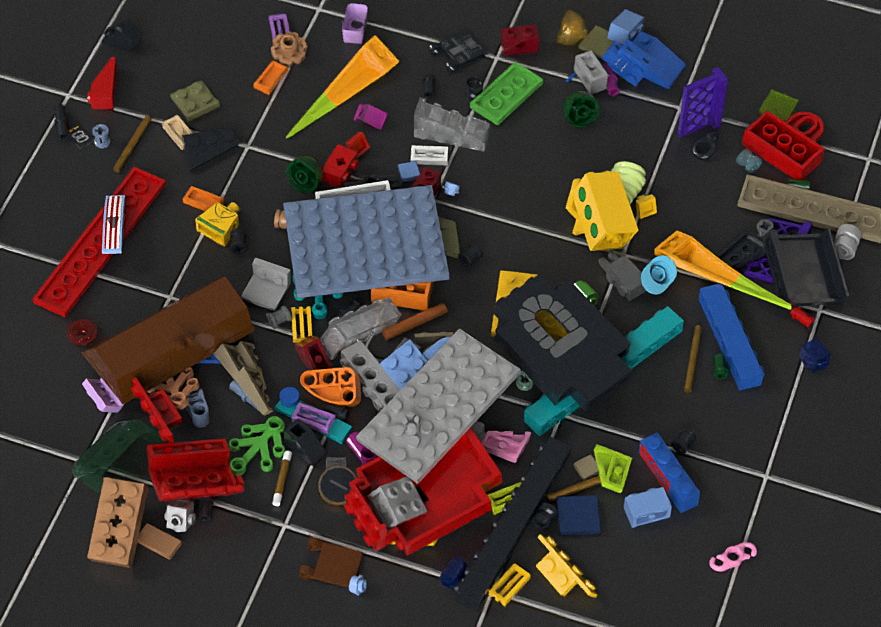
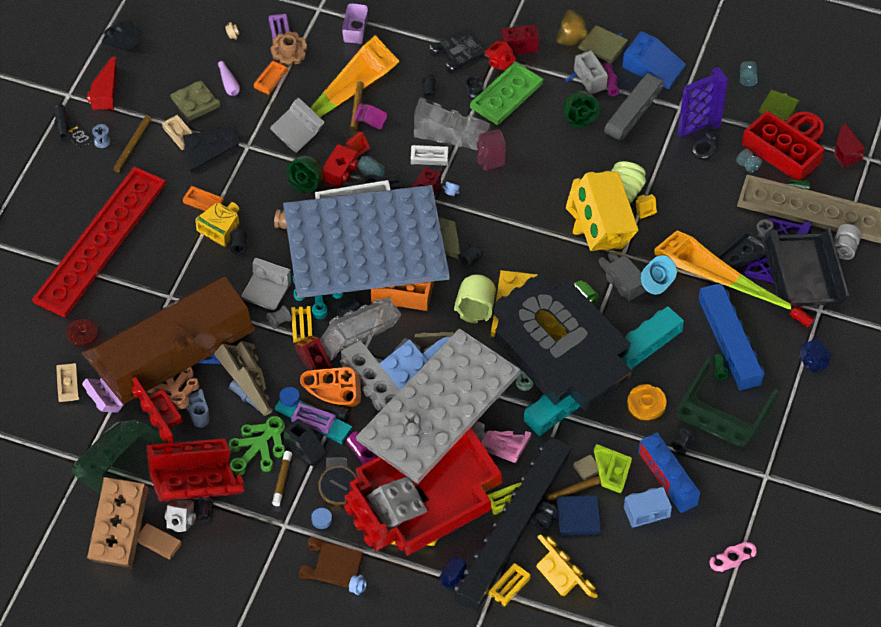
slope [102,195,125,254] -> none
dark orange piece [382,302,448,341] -> none
medium blue tile [398,161,420,182] -> none
blue piece [602,39,656,86] -> none
medium blue brick [607,9,644,45] -> none
pearl gold bar [684,325,702,393] -> none
none -> tan plate [56,363,79,402]
none -> lavender piece [218,61,240,96]
none -> tan plate [225,22,240,39]
none -> light grey bracket [270,97,325,153]
none -> medium blue tile [311,508,332,529]
none -> pearl gold bar [350,81,364,131]
none -> clear light blue brick [357,156,385,177]
none -> yellowish green cylinder [454,274,496,323]
none -> clear pink brick [476,129,506,171]
none -> red brick [485,41,517,70]
none -> dark grey beam [604,73,664,141]
none -> light orange tile [627,384,667,421]
none -> clear green windscreen [676,357,779,446]
none -> clear light blue wheel [740,61,758,86]
none -> dark red slope [834,123,865,168]

